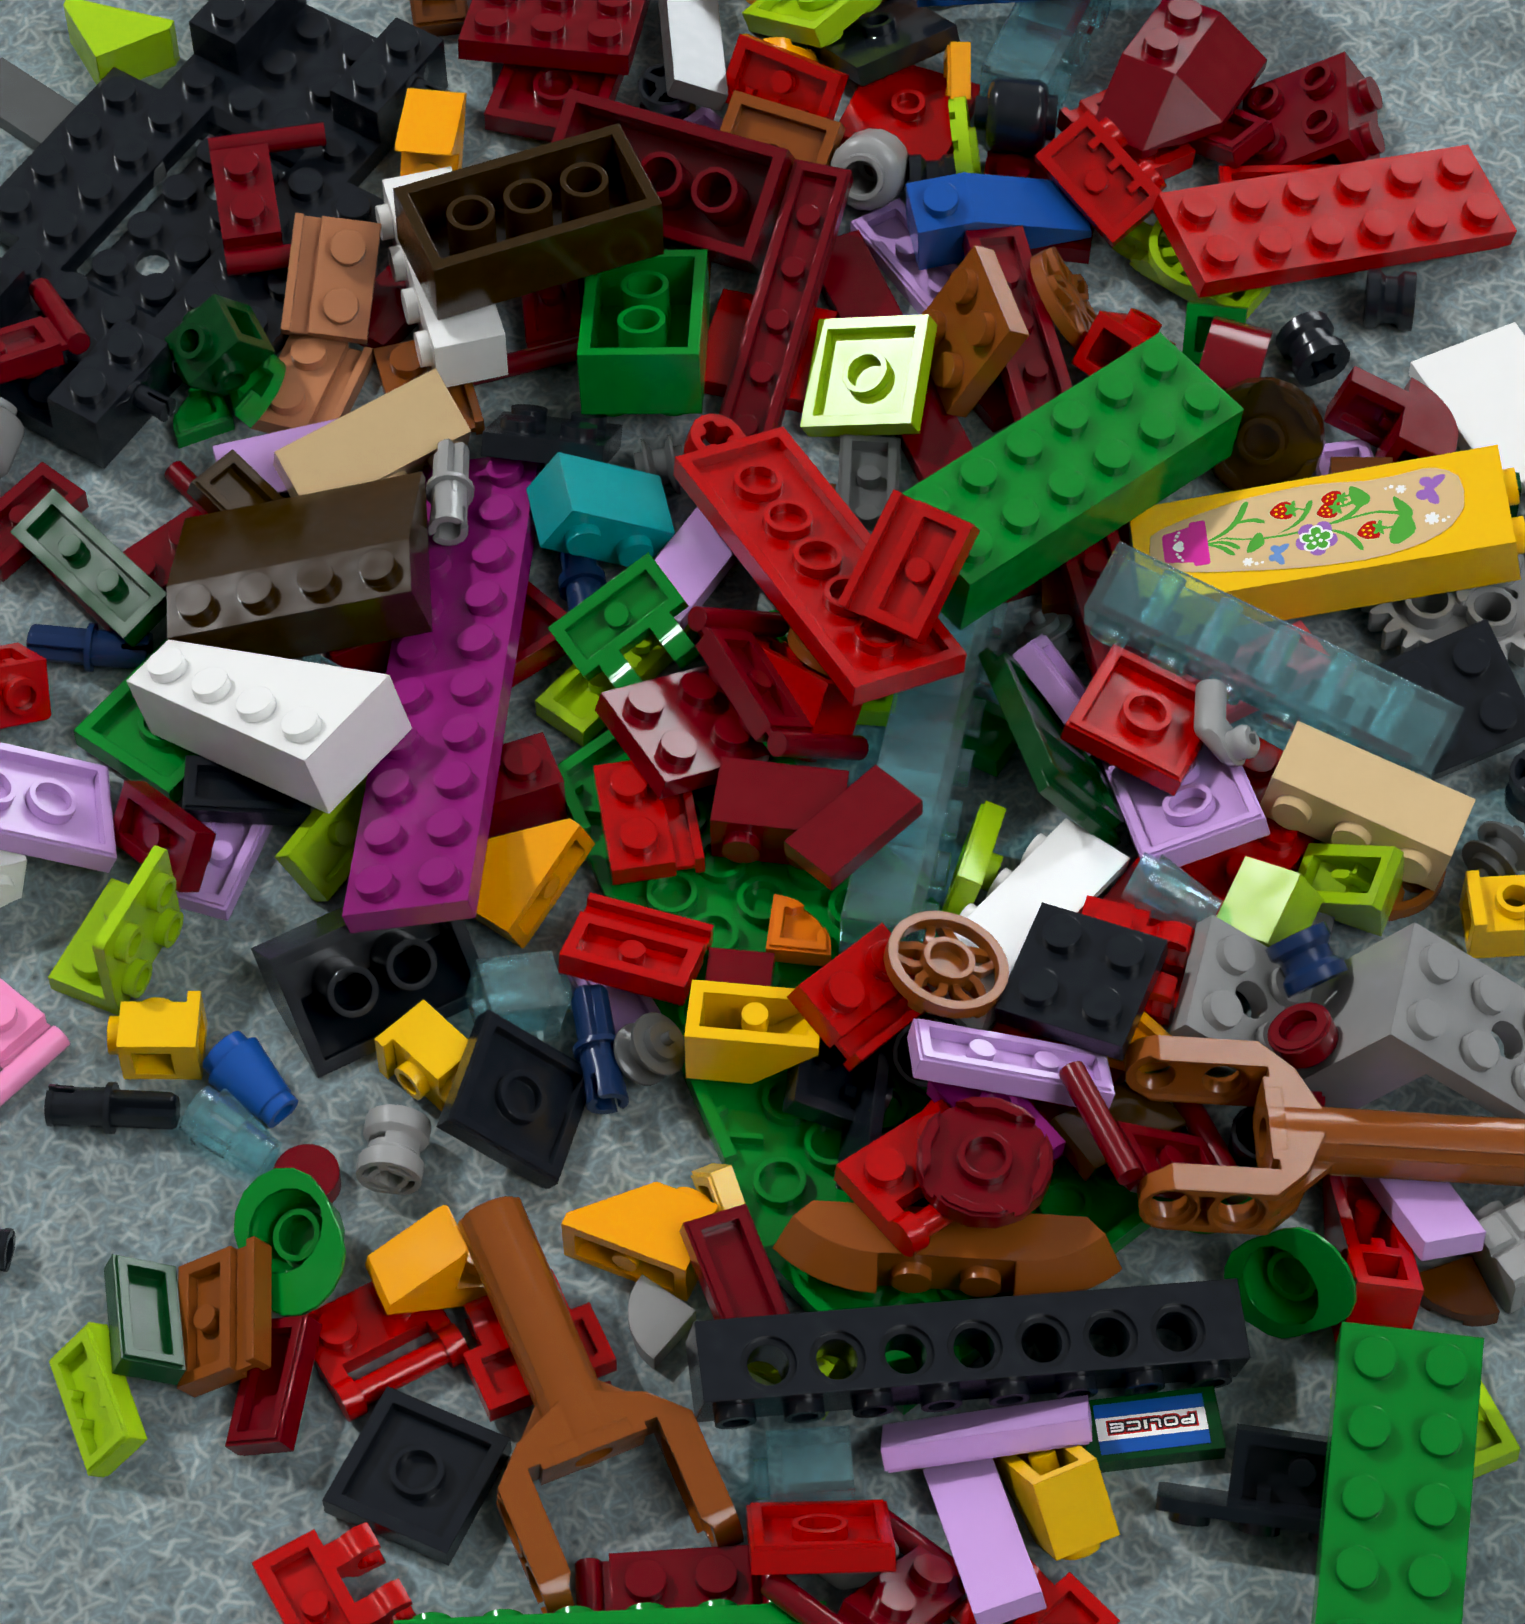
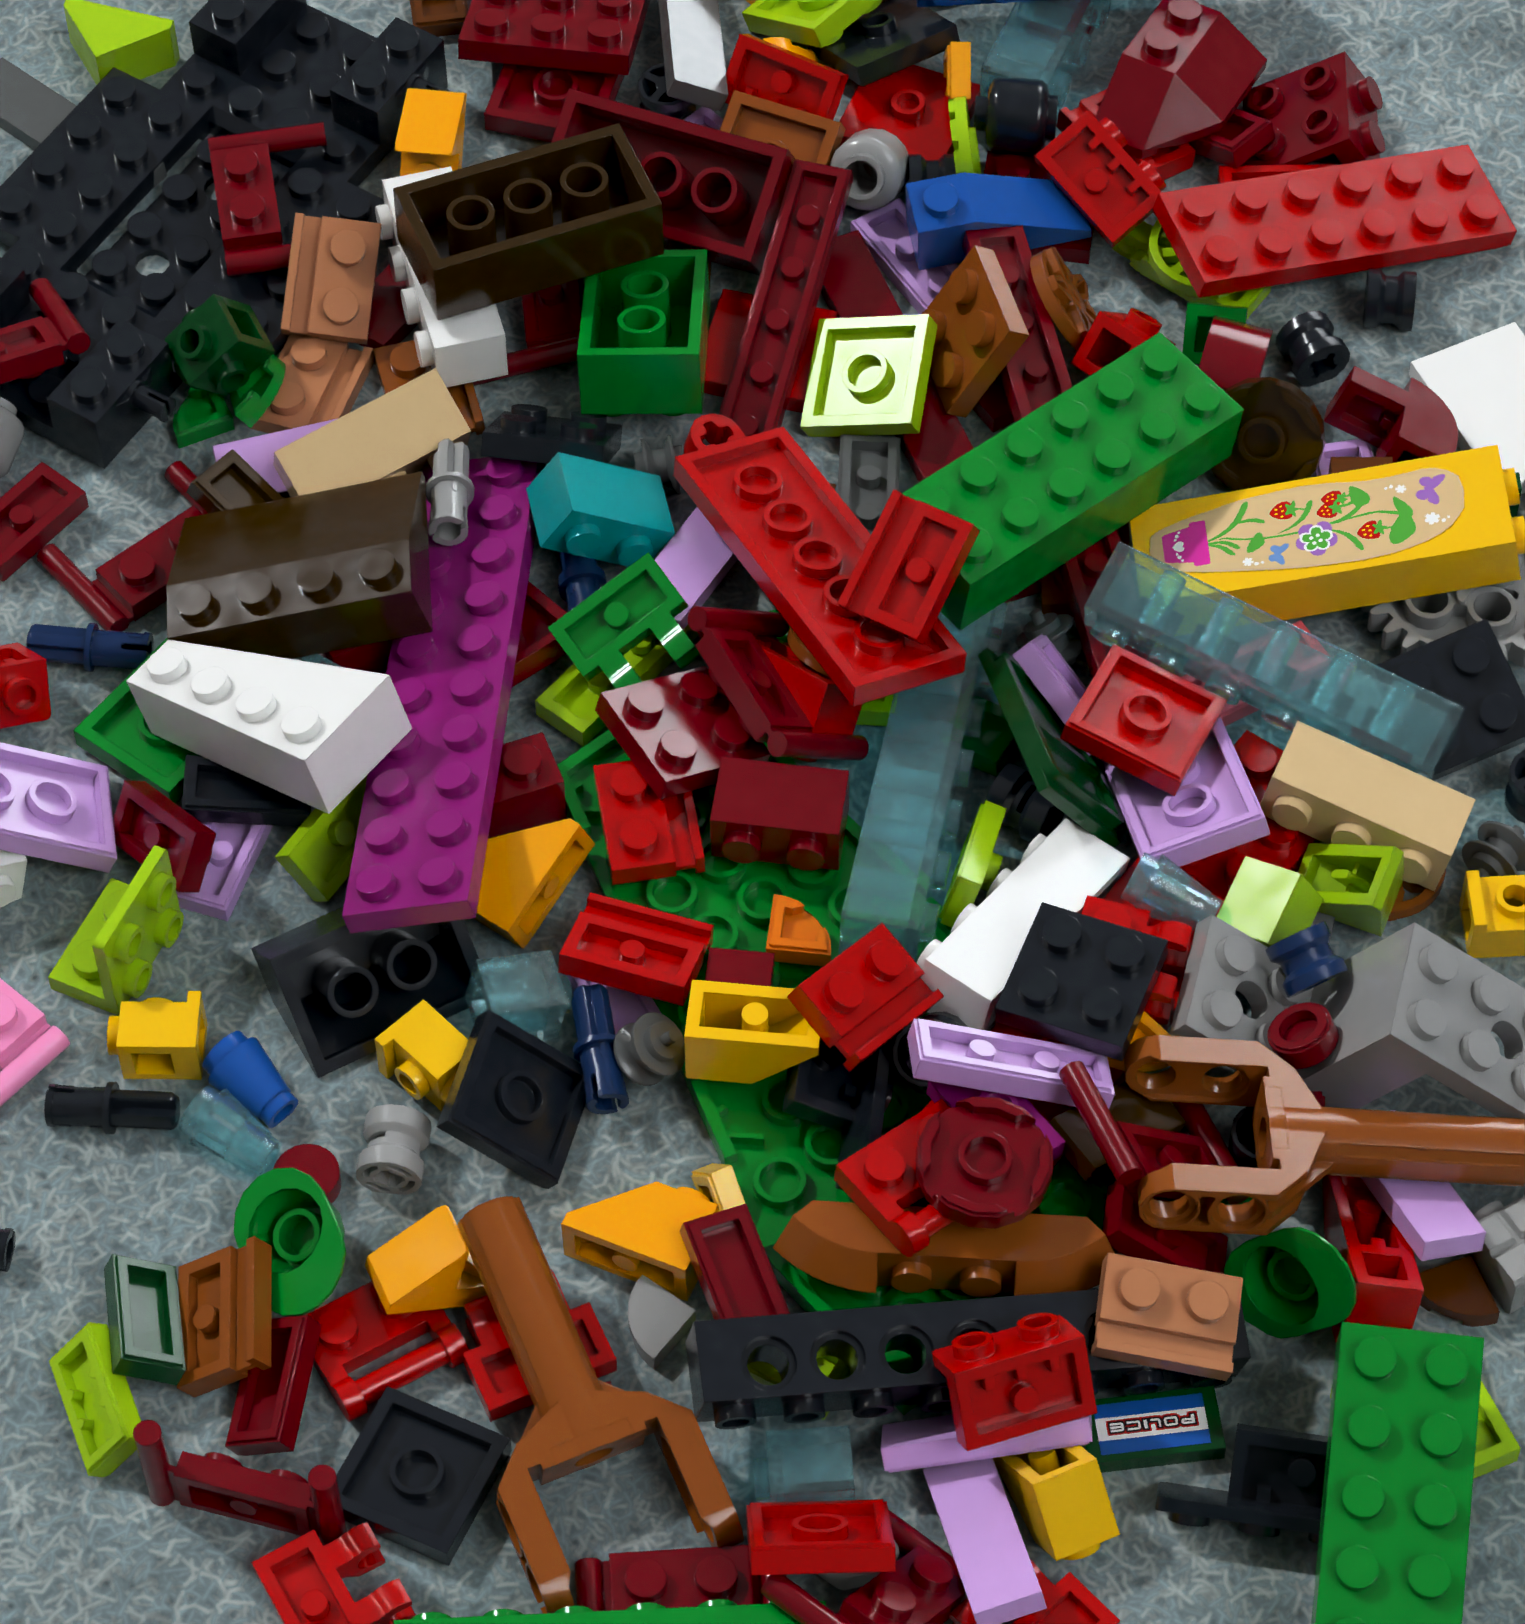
plate [10,488,167,648] -> none
dark red tile [784,764,923,891] -> none
dark orange wheel [883,911,1009,1019] -> none
light grey arm [1194,679,1260,766] -> none
none -> dark red plate [133,1420,347,1546]
none -> red bracket [932,1313,1097,1451]
none -> black wheel [984,763,1065,843]
none -> nougat plate [1091,1252,1243,1381]
none -> dark red plate [1102,1181,1228,1274]

